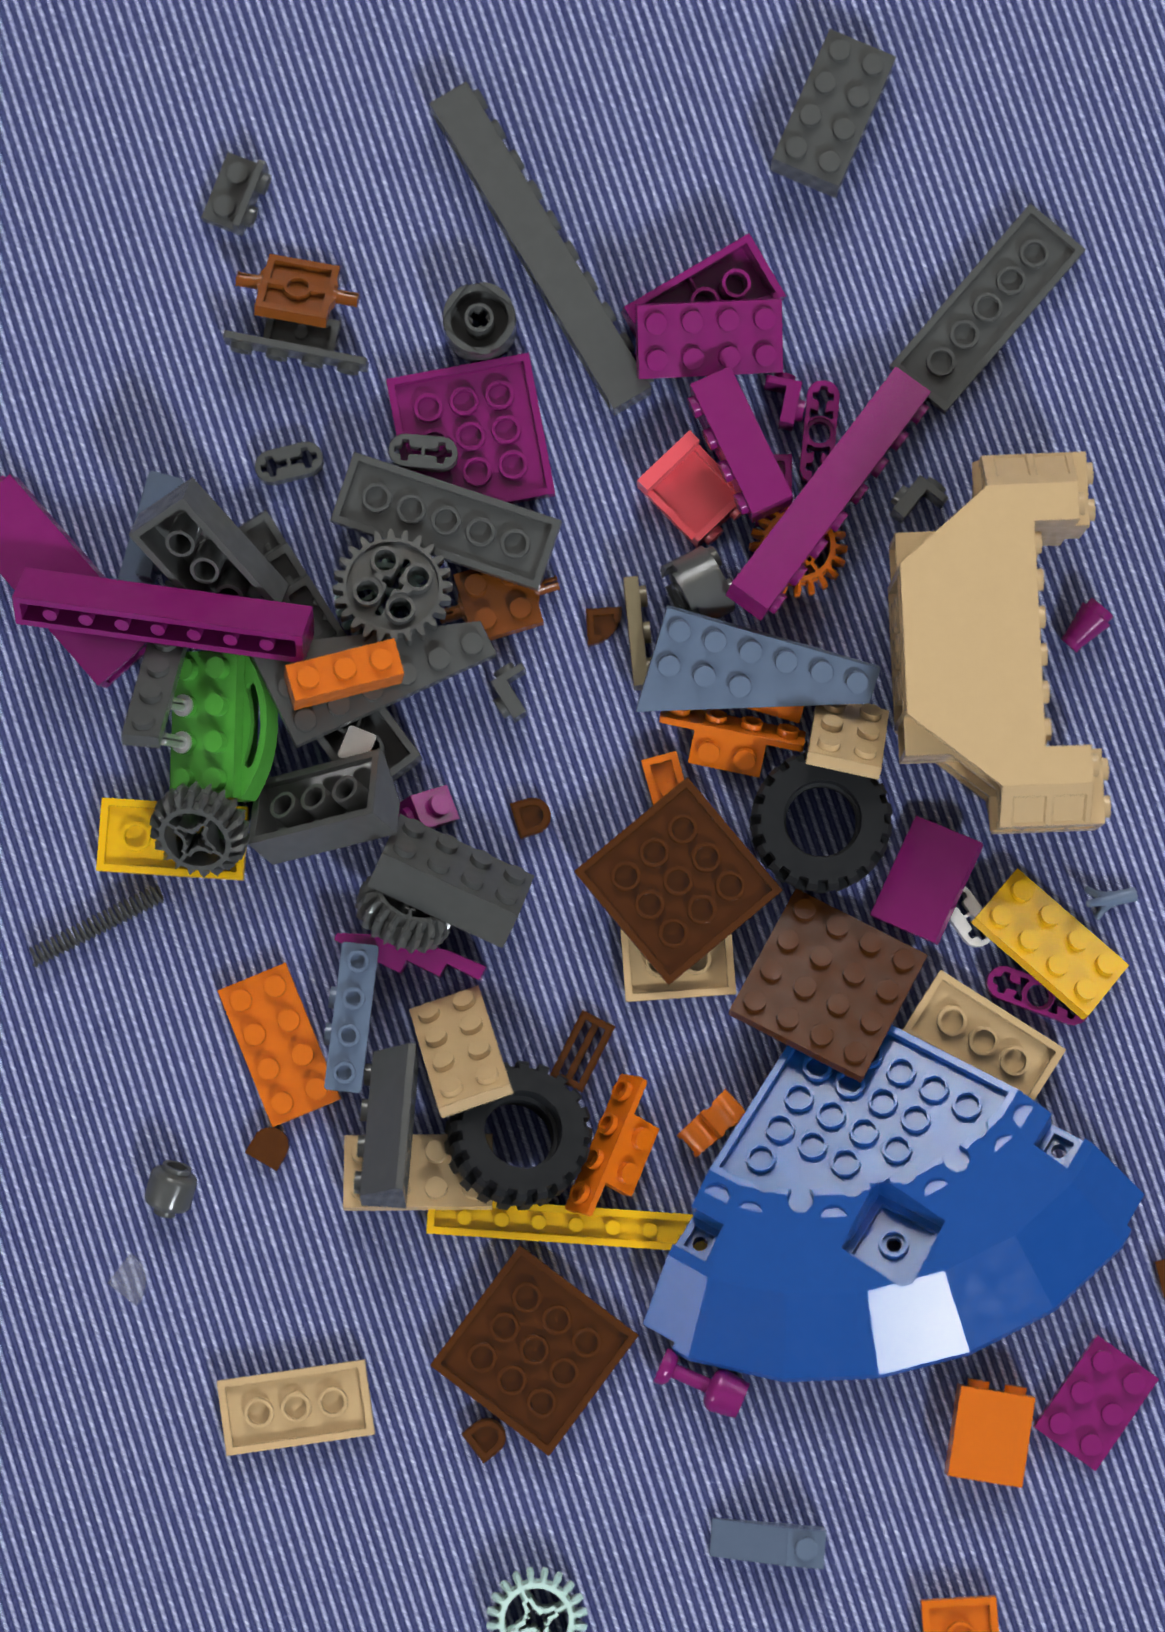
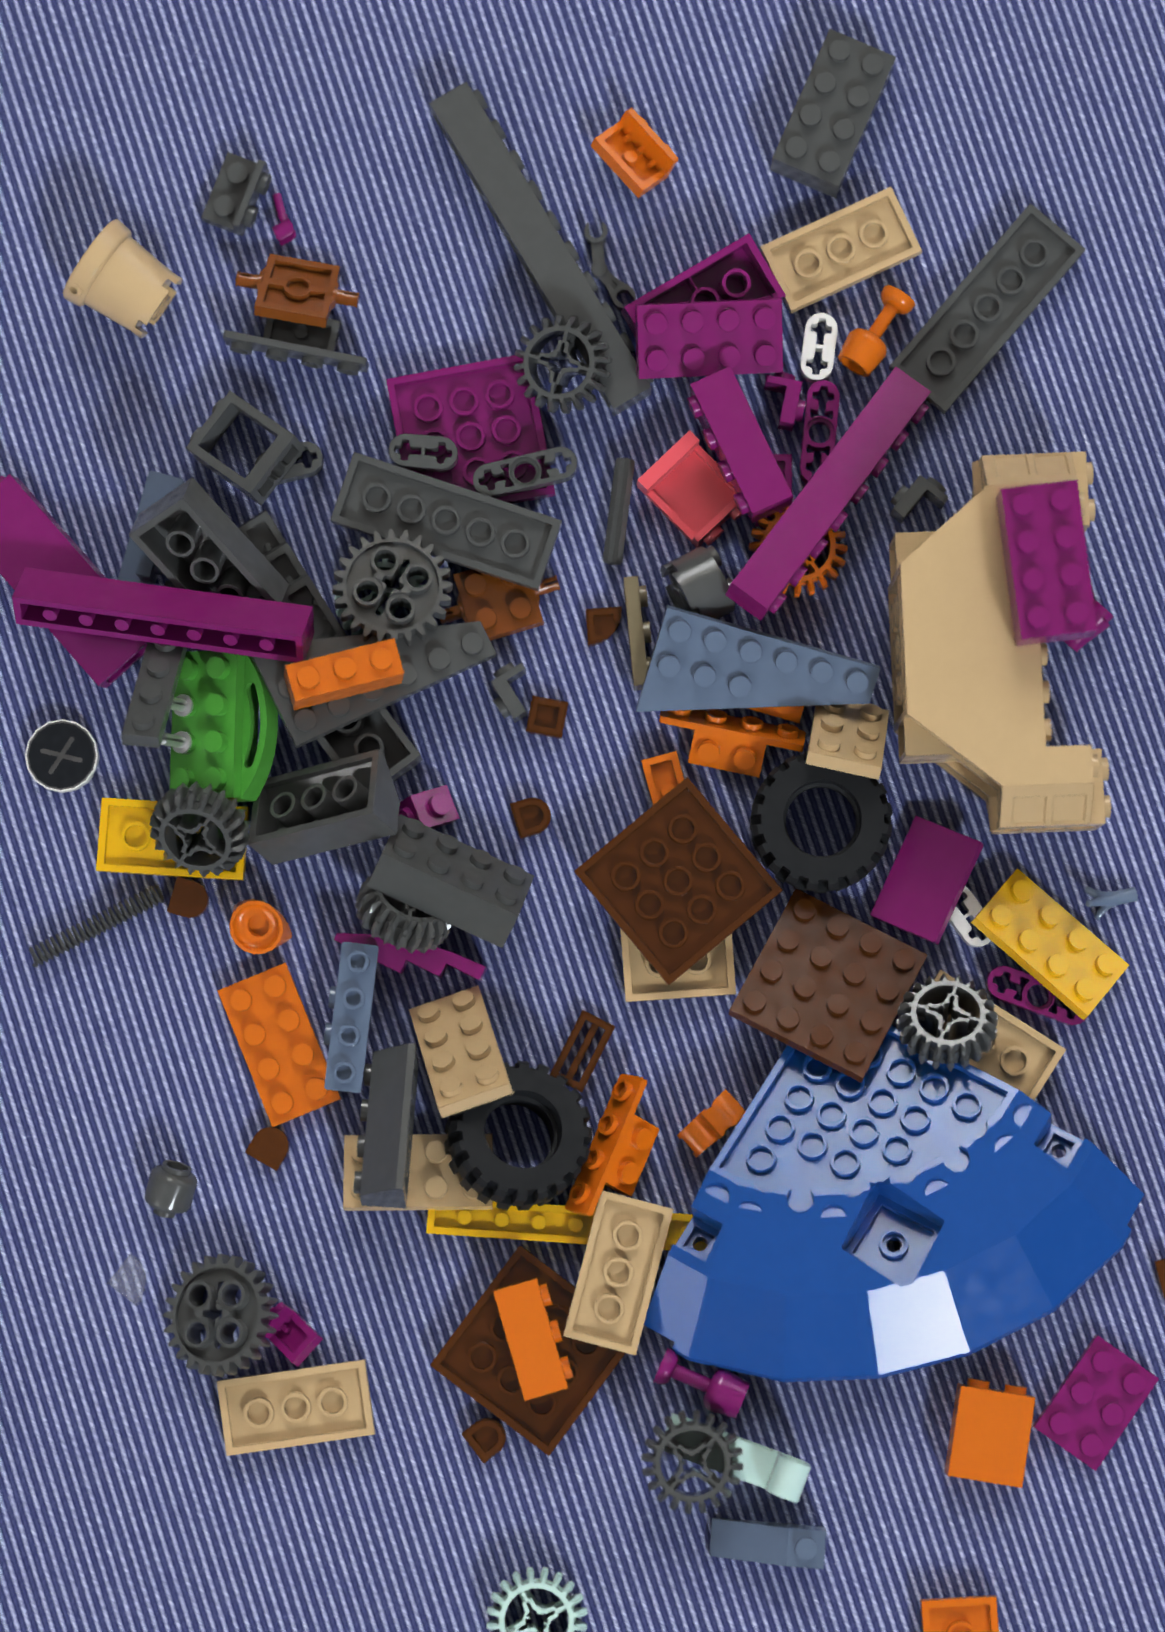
white sticker [338,725,376,758] -> none
dark grey brick [443,282,517,363] -> none
none -> black tile [25,719,100,793]
none -> tan piece [63,219,182,339]
none -> dark grey gear [163,1254,279,1377]
none -> reddish brown tile [167,877,209,918]
none -> dark grey window [186,391,305,506]
none -> orange piece [229,899,292,955]
none -> magenta bracket [265,1302,323,1367]
none -> magenta hand [271,193,296,246]
none -> dark grey beam [473,447,577,498]
none -> orange brick [493,1277,573,1401]
none -> dark grey gear [514,314,612,414]
none -> reddish brown tile [526,696,569,739]
none -> tan plate [563,1190,673,1355]
none -> dark grey piece [584,221,636,311]
none -> orange bracket [590,108,678,198]
none -> dark grey axle [603,457,635,565]
none -> dark grey gear [641,1410,743,1514]
none -> light aqua beam [663,1413,811,1503]
none -> tan plate [760,187,922,314]
none -> white beam [800,313,838,383]
none -> orange piece [838,285,915,377]
none -> dark grey gear [896,973,998,1072]
none -> magenta brick [996,480,1098,646]

